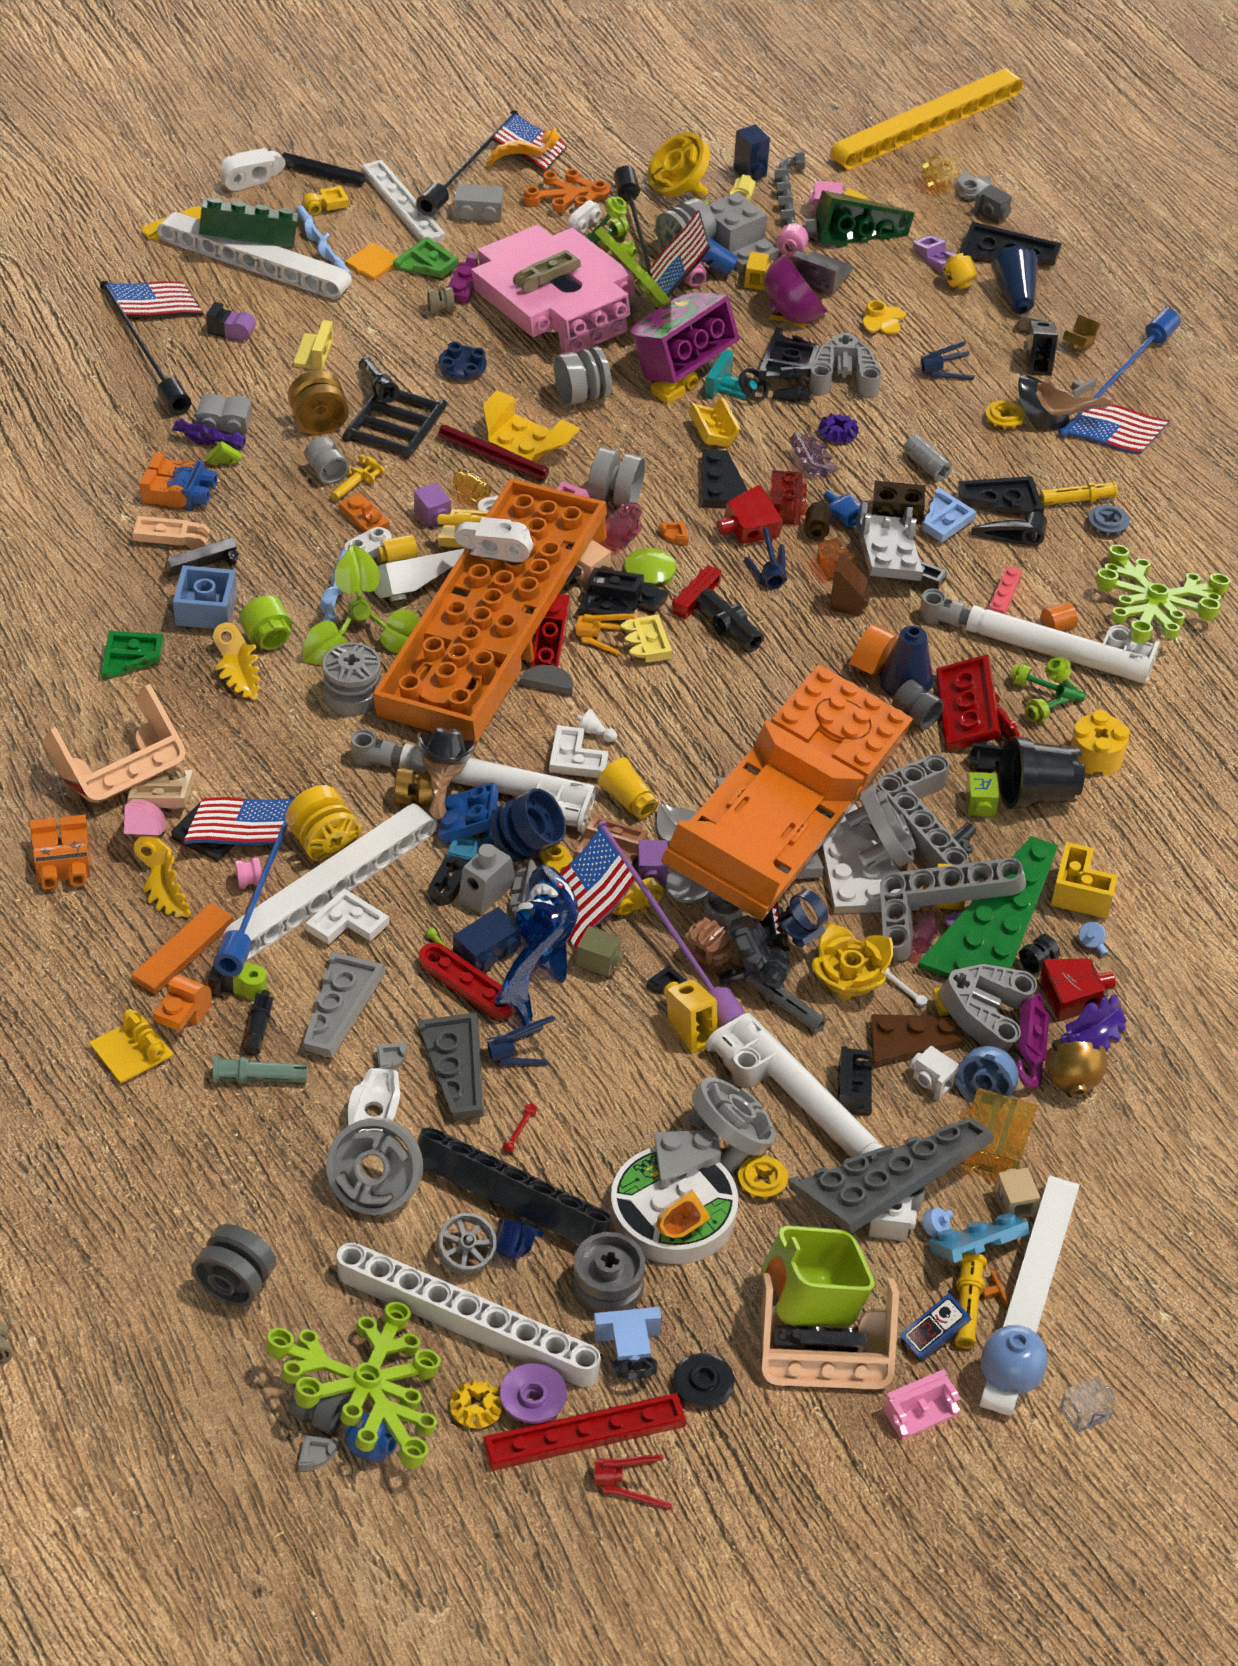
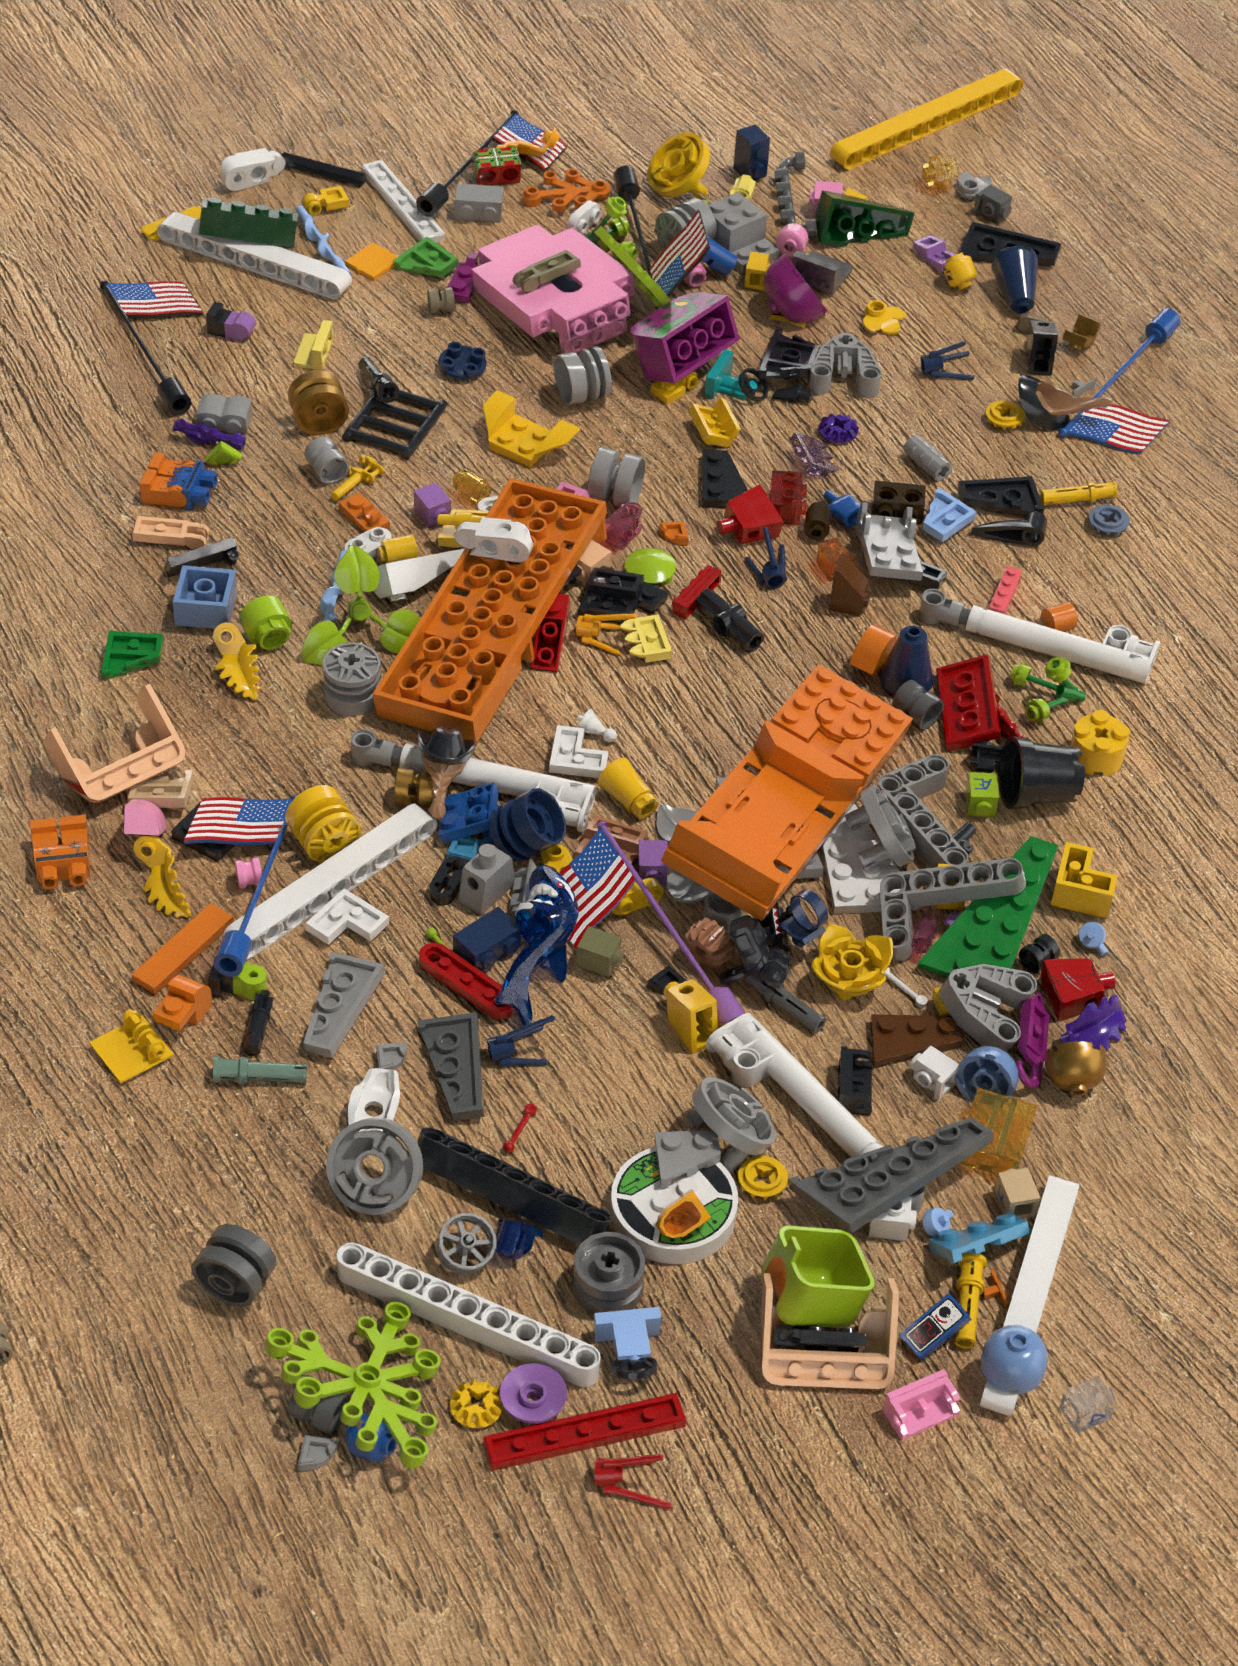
dark red axle [438,425,549,481] -> none
dark grey tile [520,665,573,696] -> none
black wheel [673,1353,735,1409] -> none
lime plant [1096,545,1231,644] -> none
none -> piece [472,147,521,185]

